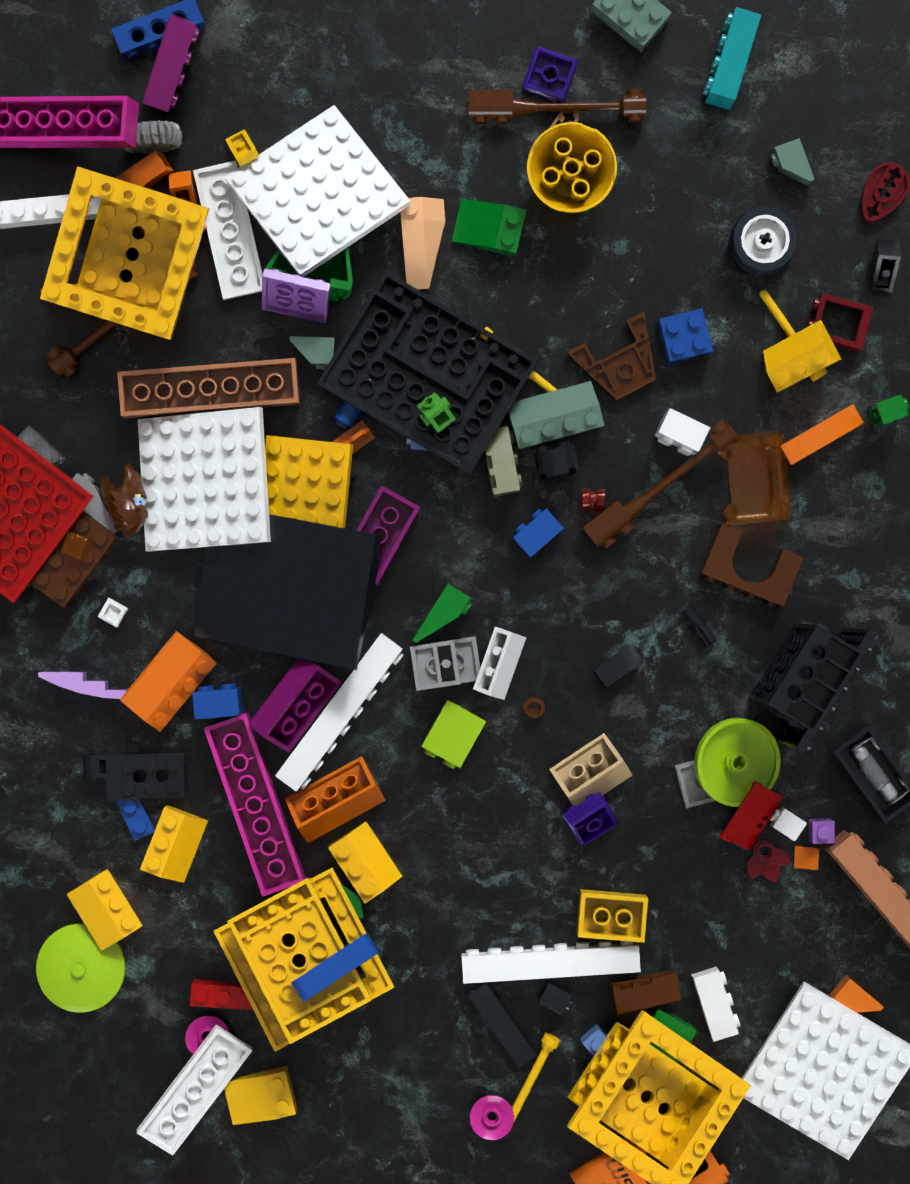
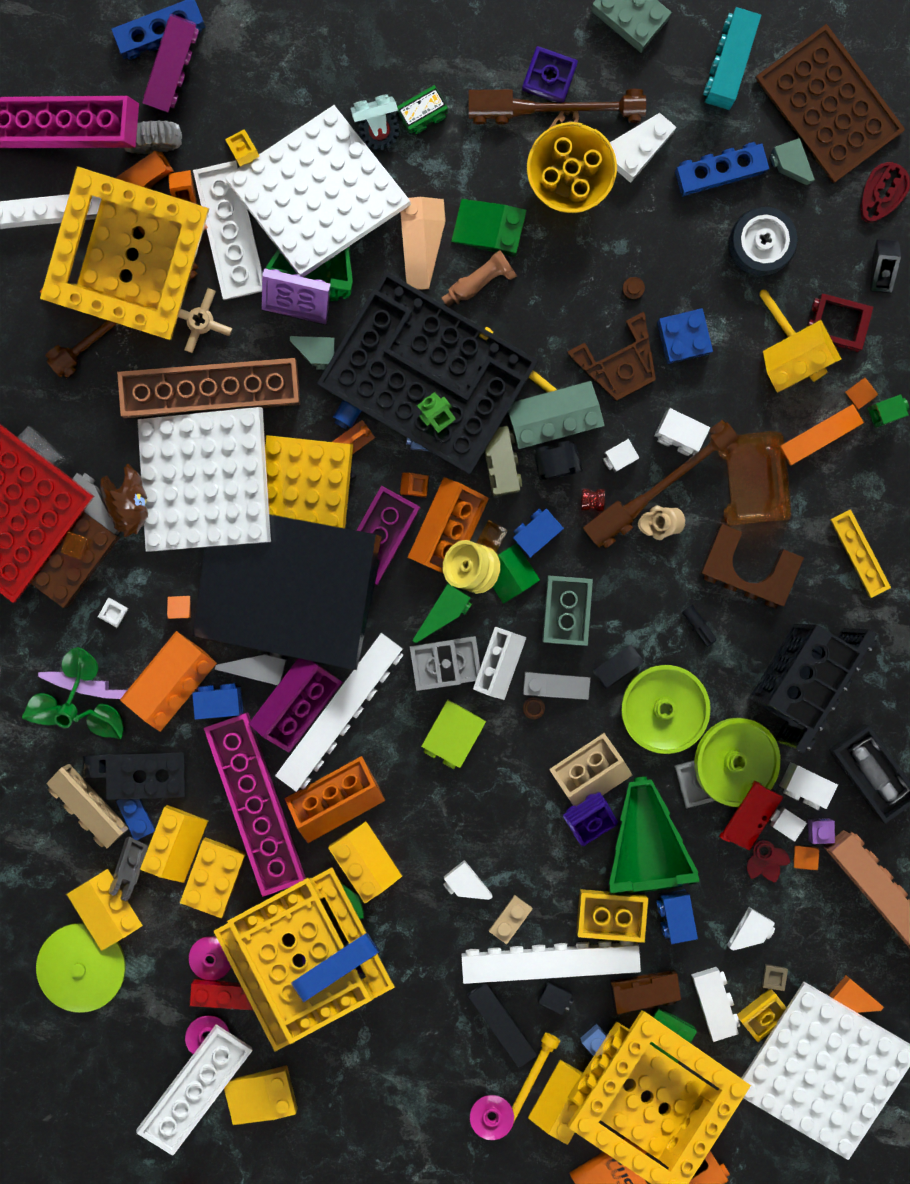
none -> green plant [22,647,123,740]
none -> tan slope [46,764,129,848]
none -> dark grey hinge [109,837,148,902]
none -> orange slope [167,596,191,619]
none -> tan bar [178,288,233,353]
none -> yellow brick [180,837,247,918]
none -> dark pink dish [189,936,231,981]
none -> light grey slope [215,652,287,685]
none -> plate [350,94,399,150]
none -> brick [397,85,448,134]
none -> orange slope [400,473,429,498]
none -> orange slope [407,477,489,574]
none -> nougat piece [441,250,517,307]
none -> light yellow wheel [443,540,500,594]
none -> white slope [443,860,493,900]
none -> clear orange slope [476,520,508,552]
none -> tan plate [489,895,533,944]
none -> green slope [493,543,540,604]
none -> light grey slope [523,672,590,700]
none -> yellow slope [528,1060,583,1145]
none -> sand green brick [542,576,593,646]
none -> white brick [603,439,639,472]
none -> green cone [609,777,700,894]
none -> white wedge [610,113,676,183]
none -> lime dish [621,665,710,754]
none -> reddish brown plate [623,277,645,299]
none -> tan head [638,505,685,540]
none -> blue brick [656,889,698,944]
none -> blue brick [675,142,769,197]
none -> white slope [727,907,775,951]
none -> yellow slope [737,989,786,1042]
none -> reddish brown plate [755,24,906,184]
none -> dark tan tile [762,964,788,991]
none -> white brick [779,762,838,810]
none -> yellow plate [830,509,891,598]
none -> orange slope [845,378,878,410]

